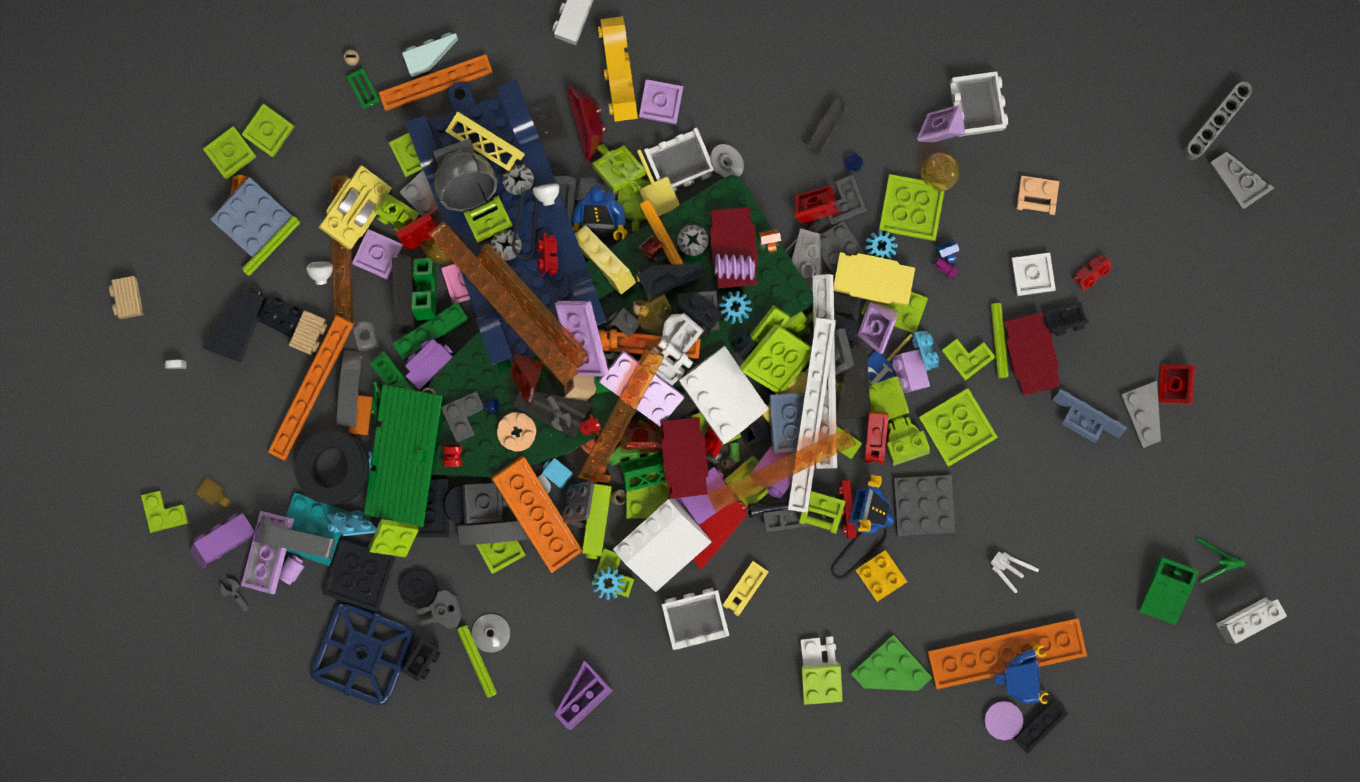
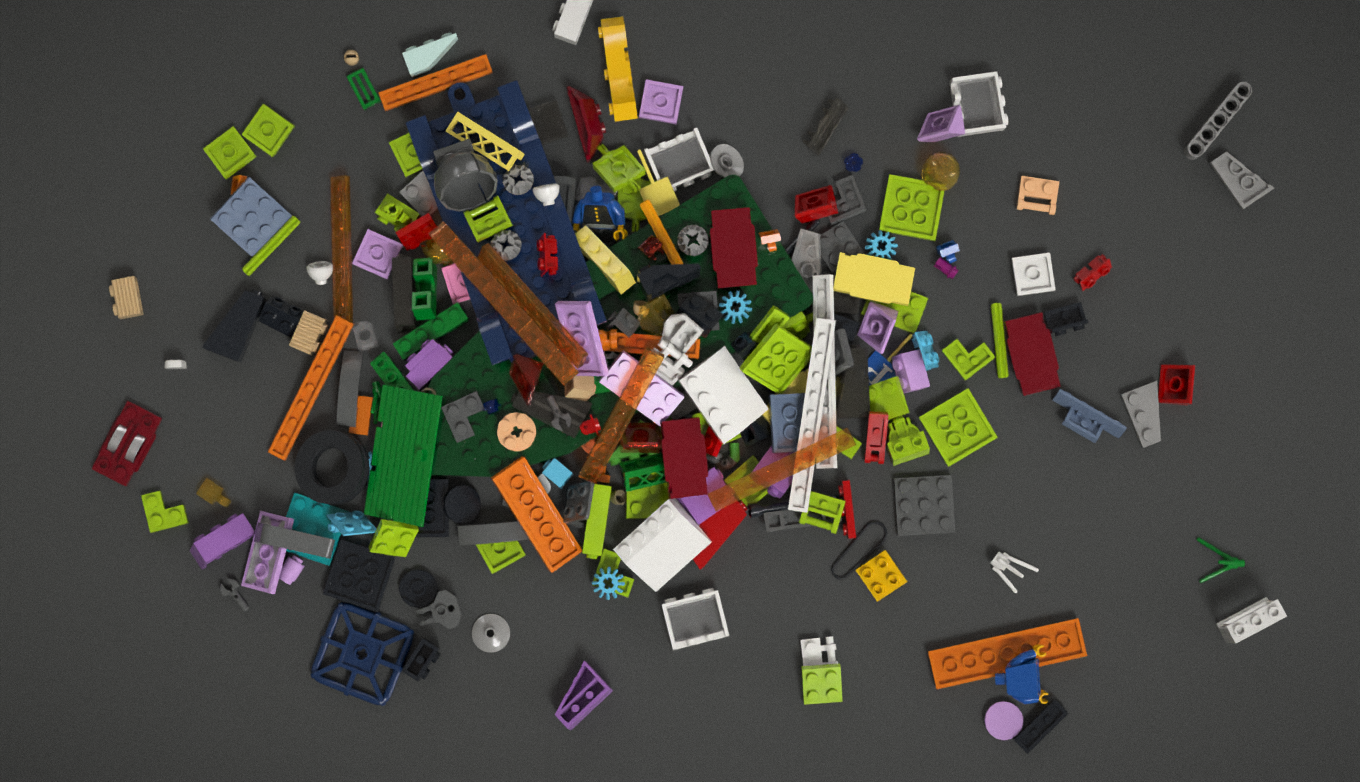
light yellow piece [318,165,392,250] -> none
red wheel [443,445,462,467] -> none
lime axle [457,625,497,698] -> none
dark grey plate [462,483,503,524] -> none
black piece [512,190,538,260] -> none
lavender piece [715,254,755,280] -> none
light yellow plate [722,561,768,616] -> none
torso [849,474,894,535] -> none
bright green plate [851,635,932,691] -> none
green slope [1139,557,1199,625] -> none
none -> dark red piece [92,401,163,487]

